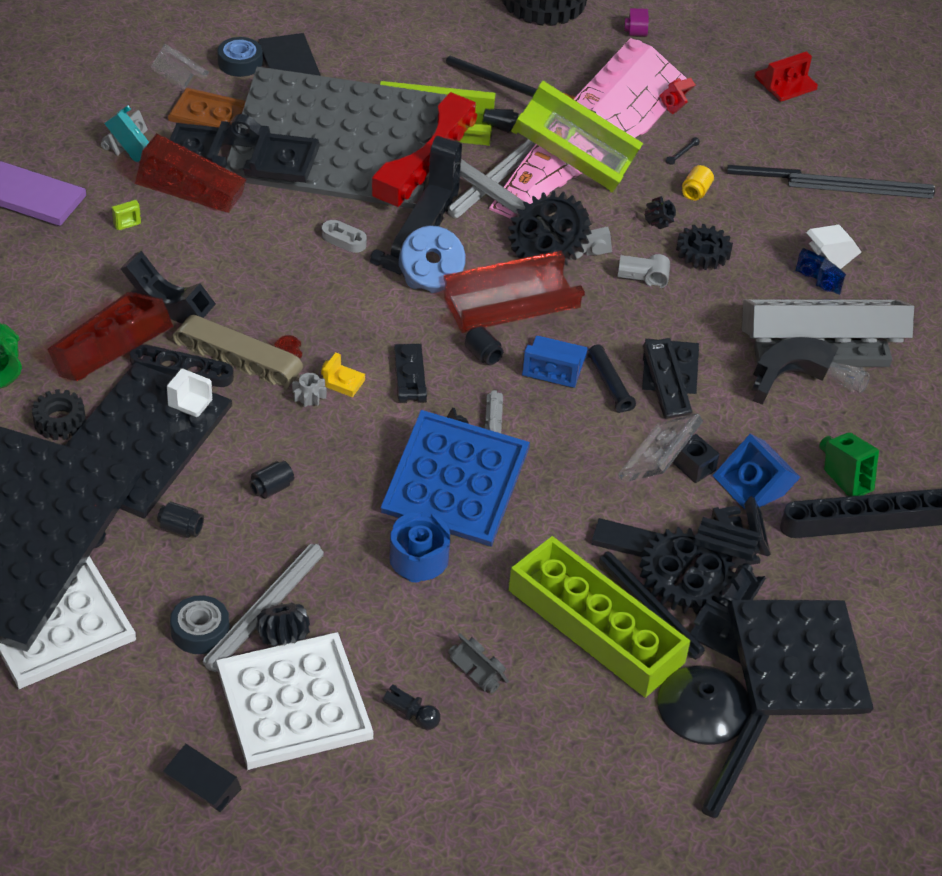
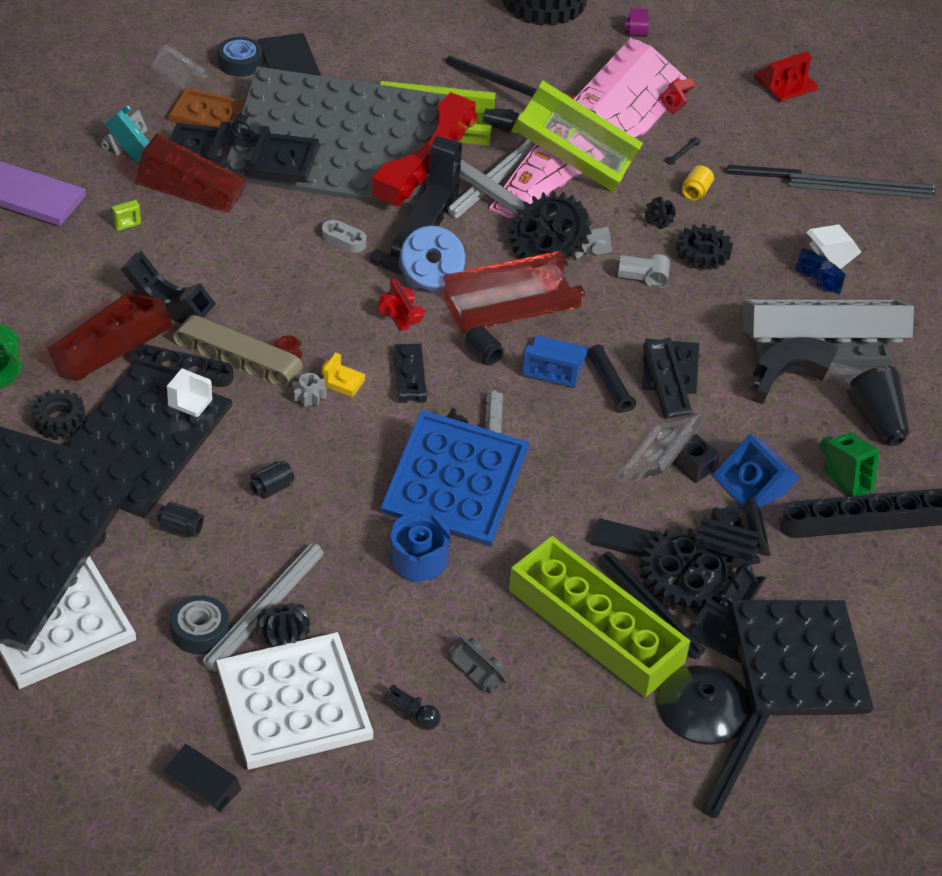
none -> red hips [377,280,425,332]
none -> black cone [846,366,909,446]

